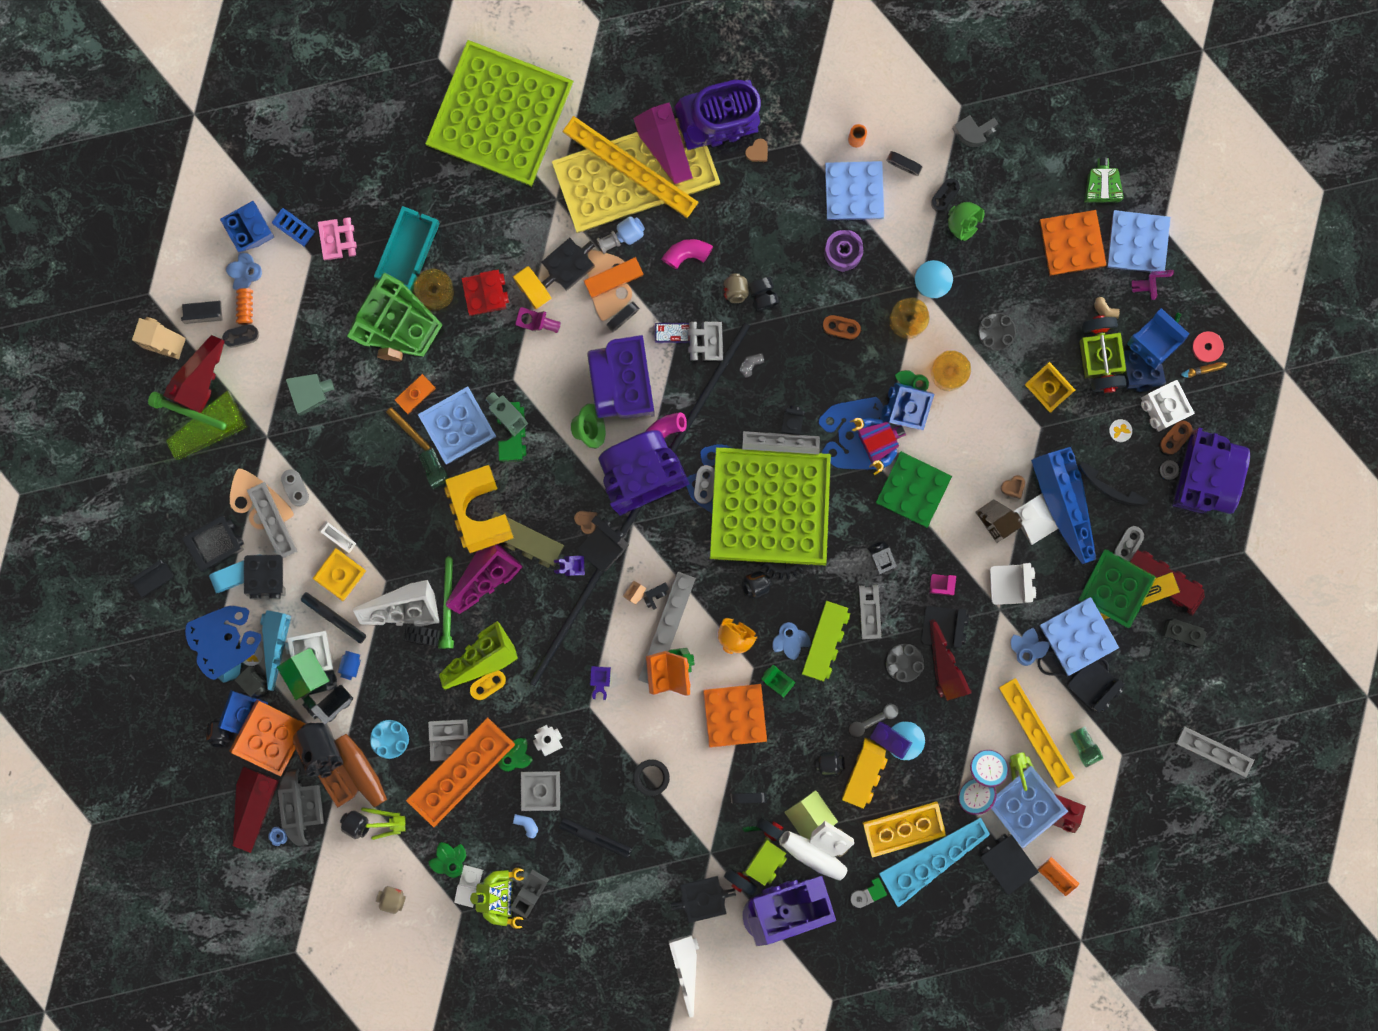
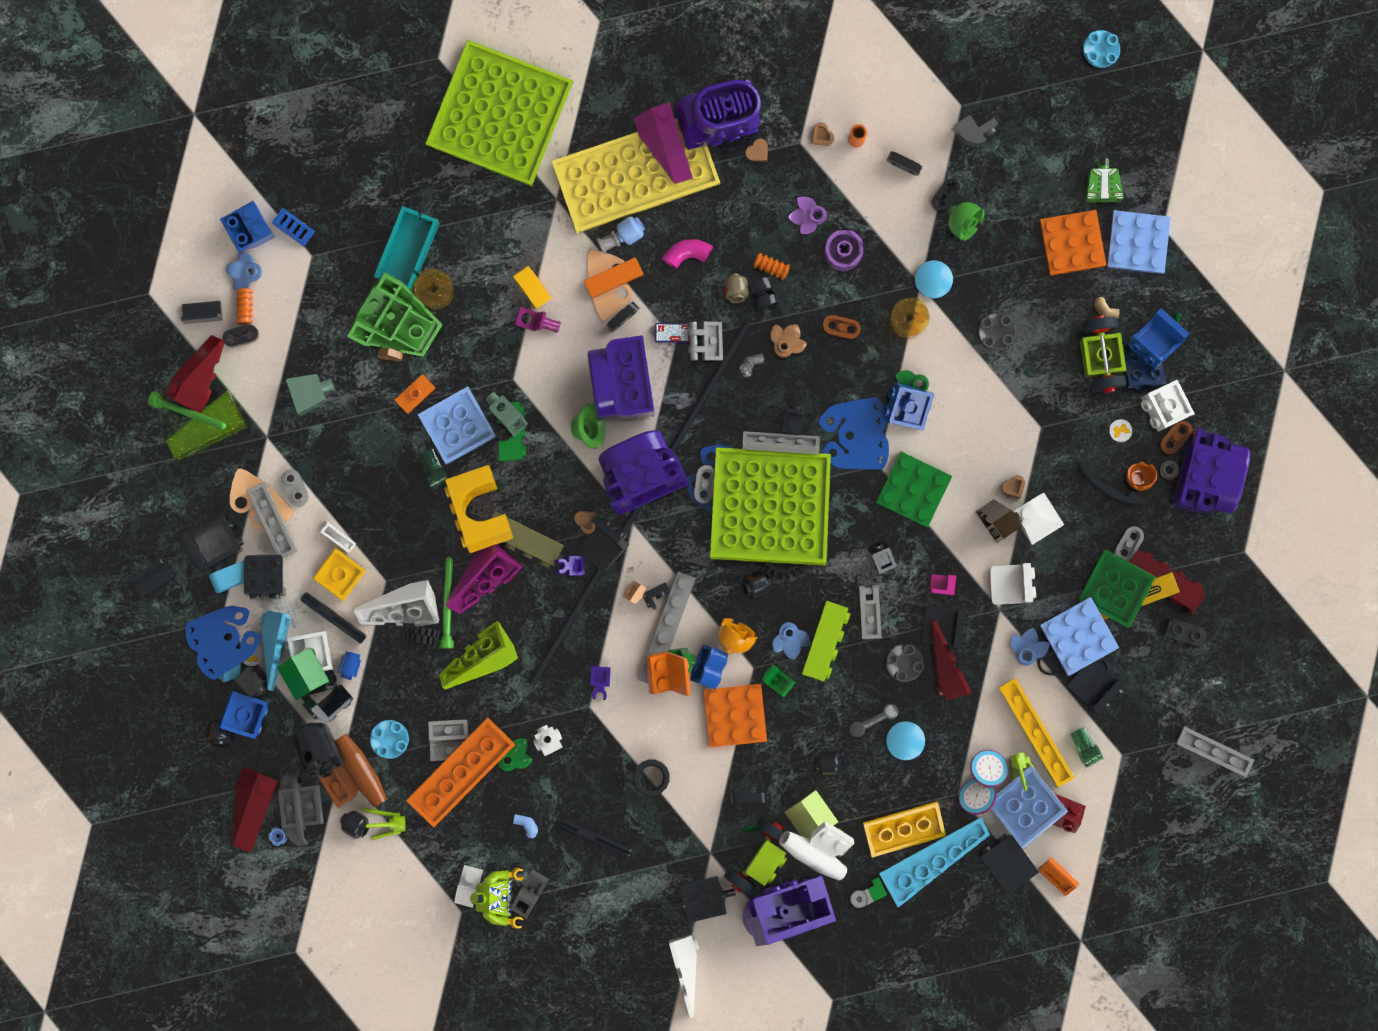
tan wedge [132,317,186,360] -> none
orange plate [229,700,306,777] -> none
bright pink plate [318,218,357,261] -> none
dark tan head [376,886,406,914] -> none
pearl gold bar [386,407,432,452] -> none
green plate [429,842,466,878] -> none
red plate [462,269,509,316] -> none
yellow plate [470,670,506,700] -> none
light grey plate [521,771,560,811] -> none
black plate [541,238,595,291] -> none
yellow tile [563,116,698,218] -> none
dark pink cylinder [645,413,687,438] -> none
light blue plate [825,161,884,220] -> none
yellow wedge [842,737,888,809] -> none
torso [850,418,906,475] -> none
dark purple plate [870,722,913,759] -> none
clear yellow brick [931,351,971,391] -> none
yellow slope [1025,362,1075,413] -> none
blue wedge [1031,447,1096,564] -> none
magenta bracket [1132,270,1174,300] -> none
pearl gold piece [1181,362,1227,378] -> none
coral piece [1192,331,1224,363] -> none
none -> blue brick [690,644,728,689]
none -> orange piece [753,253,790,280]
none -> medium nougat plate [770,324,807,358]
none -> medium lavender plate [788,197,827,234]
none -> medium nougat tile [811,122,834,146]
none -> medium azure dish [1083,30,1120,68]
none -> orange hair [1126,462,1157,491]

